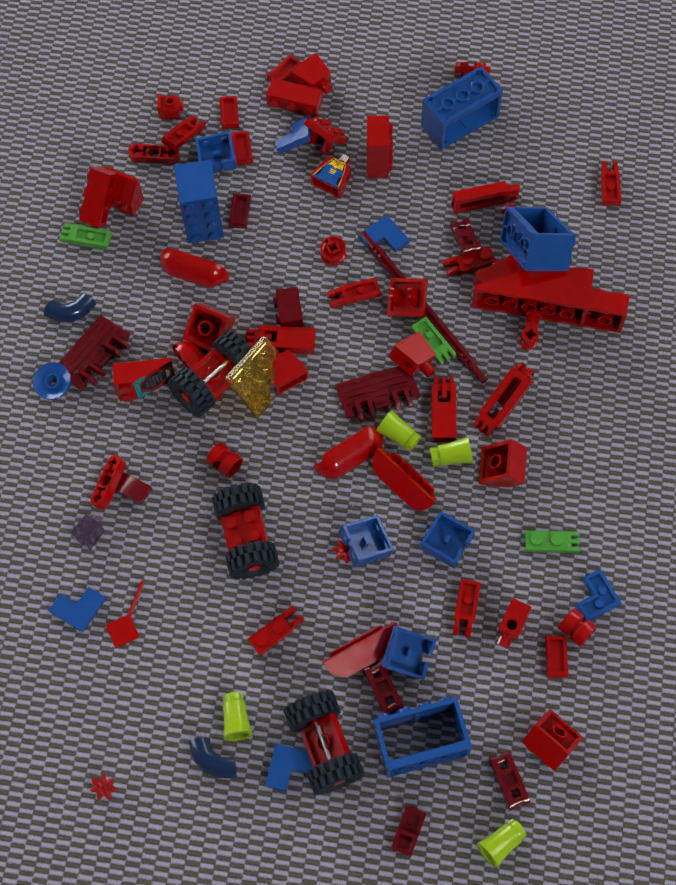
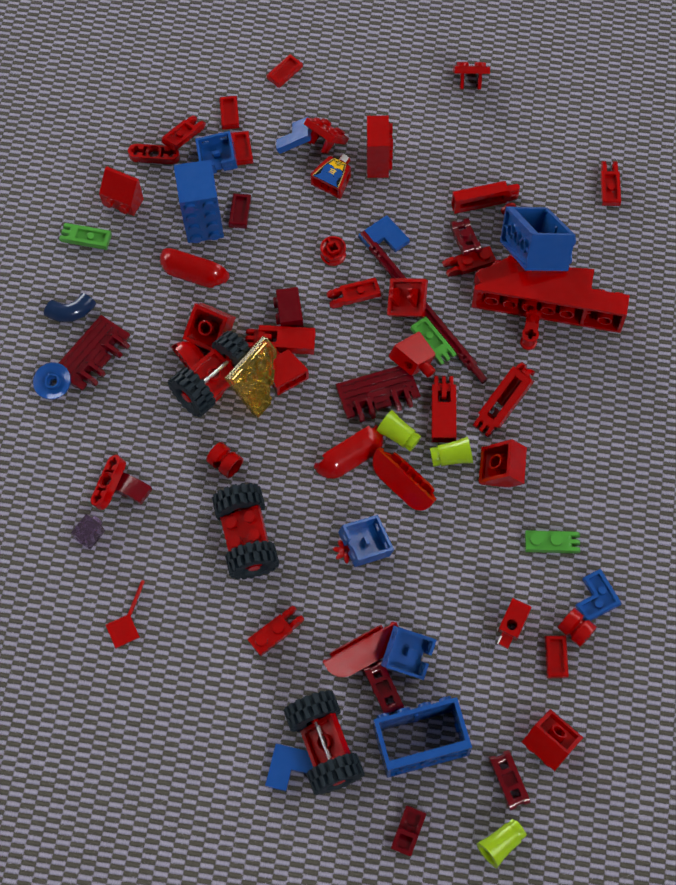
blue tile [48,587,106,633] -> none
red brick [79,166,118,228] -> none
red plant [90,773,118,800] -> none
red slope [112,357,175,402] -> none
red brick [157,94,184,119] -> none
dark blue cylinder [189,737,237,778] -> none
lime plant [222,692,253,741] -> none
red brick [266,78,323,117] -> none
red torso [291,52,333,94] -> none
blue piece [419,511,476,569] -> none
blue hose [421,66,503,150] -> none
red hinge [453,579,481,638] -> none

